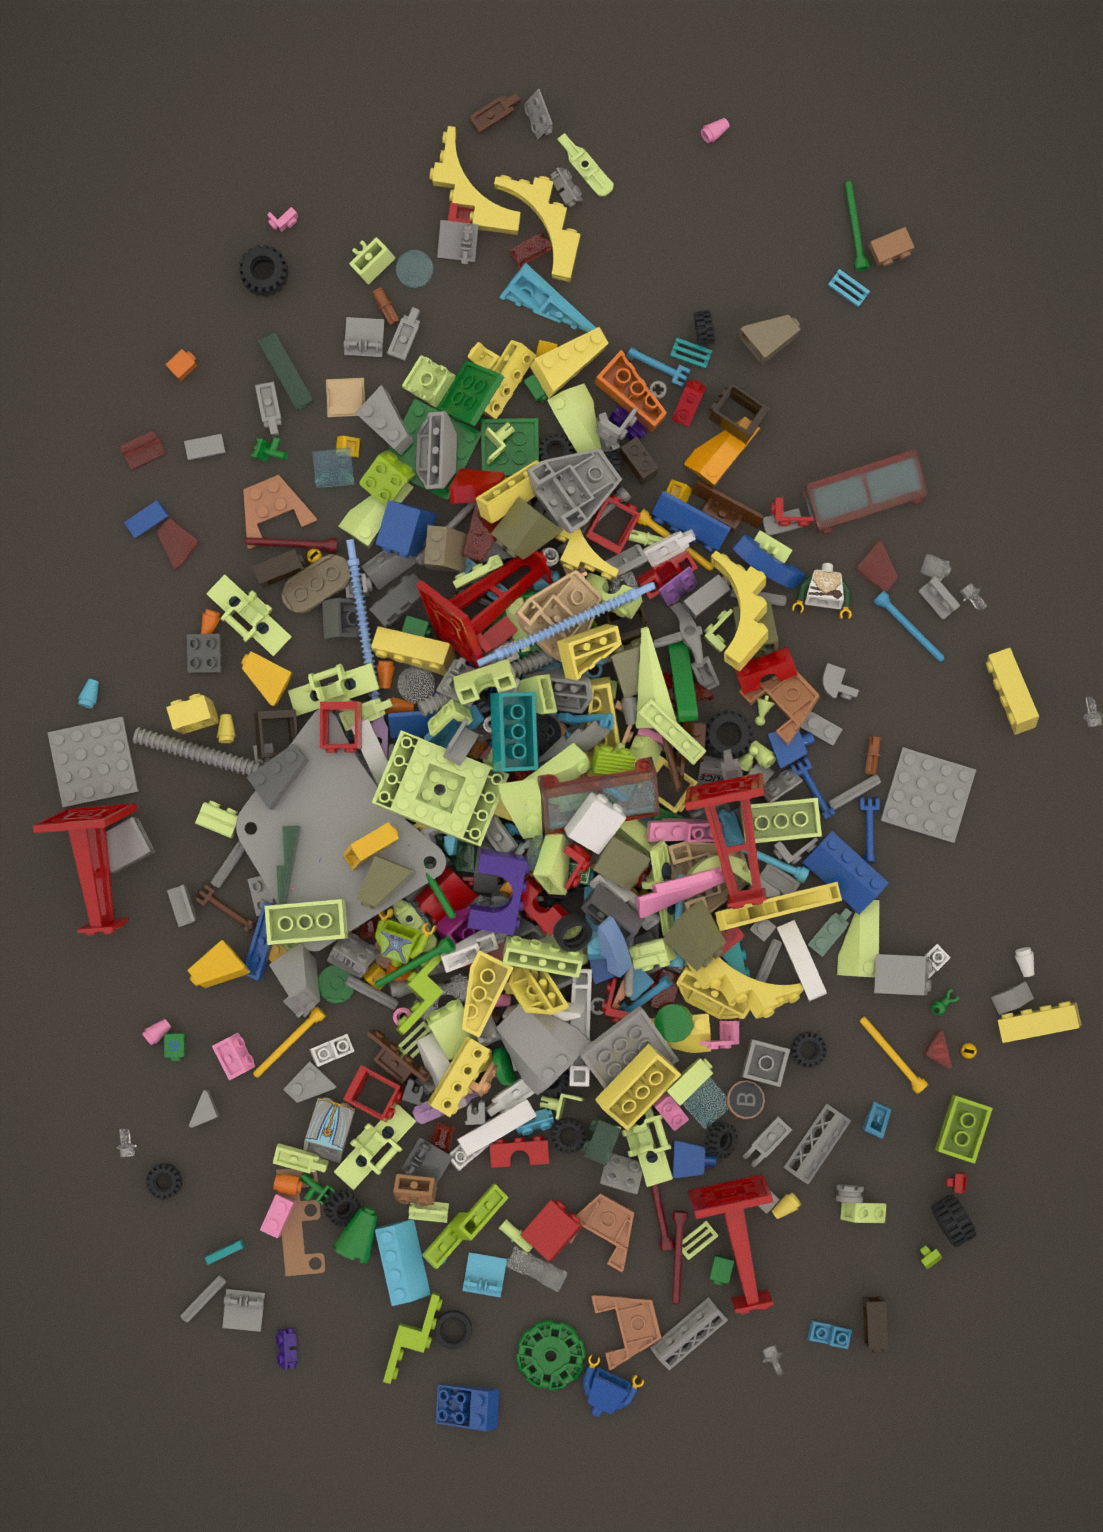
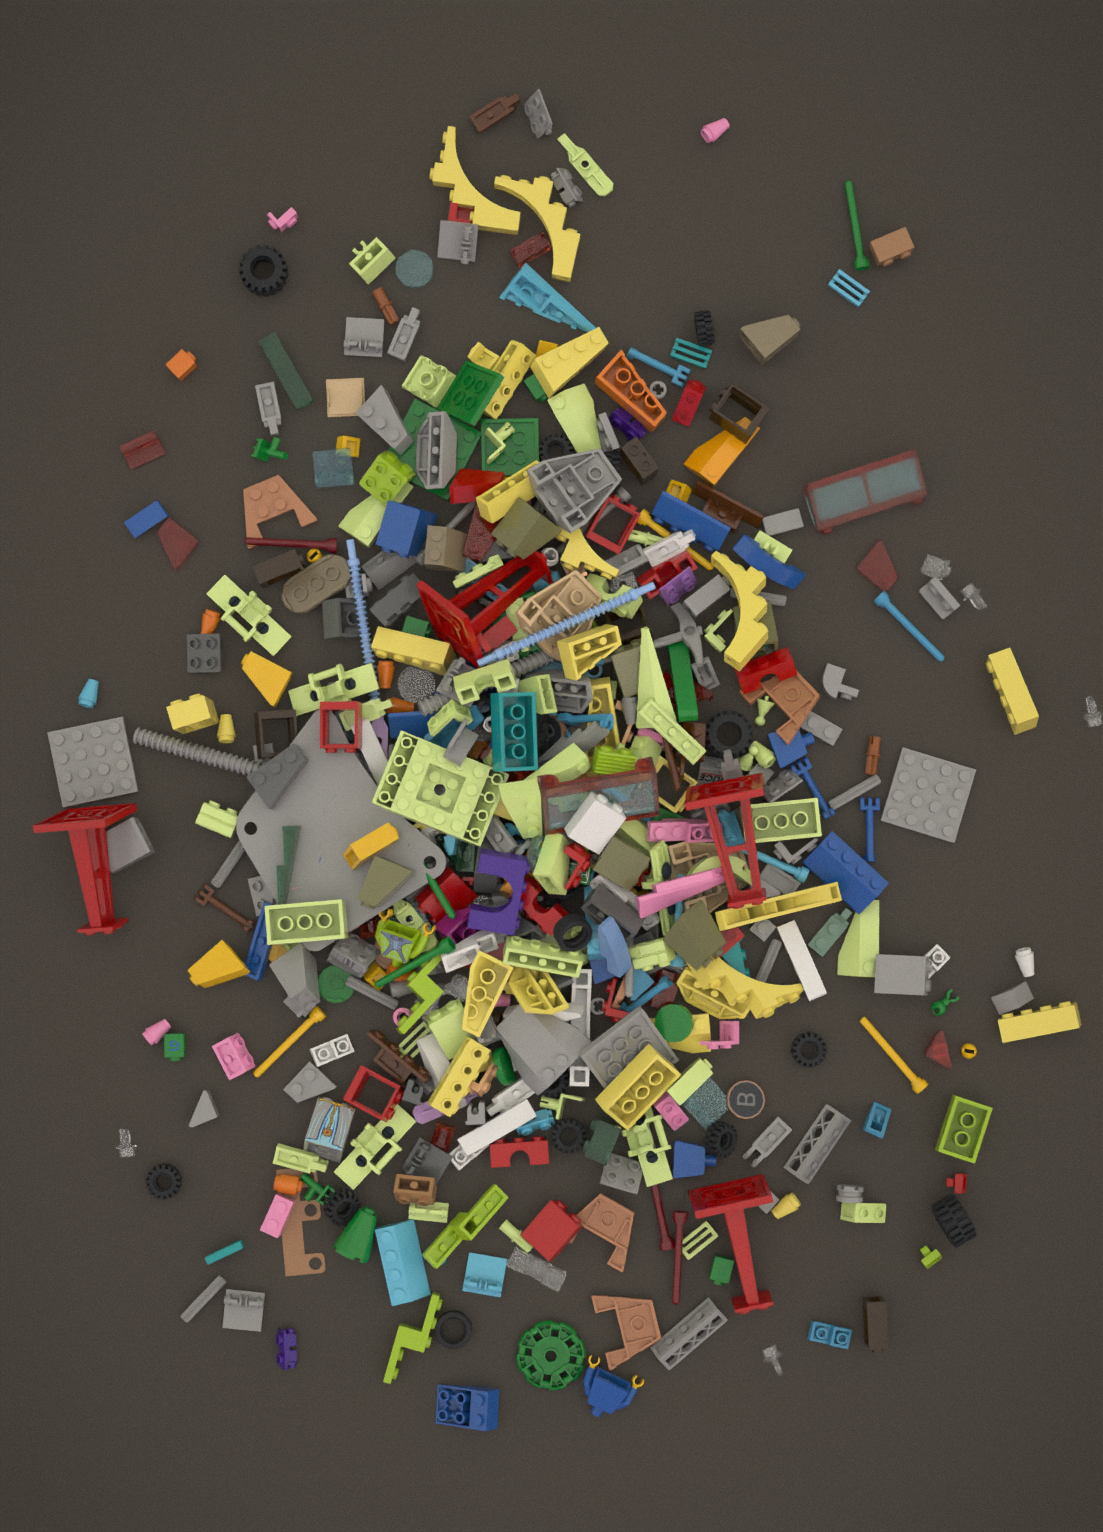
light grey panel [167,884,198,927] -> none
light grey tile [184,434,226,461] -> none
light grey bracket [596,408,638,445] -> none
light grey brick [741,1039,790,1087] -> none
red bracket [771,498,814,527] -> none
torso [792,563,852,619] -> none

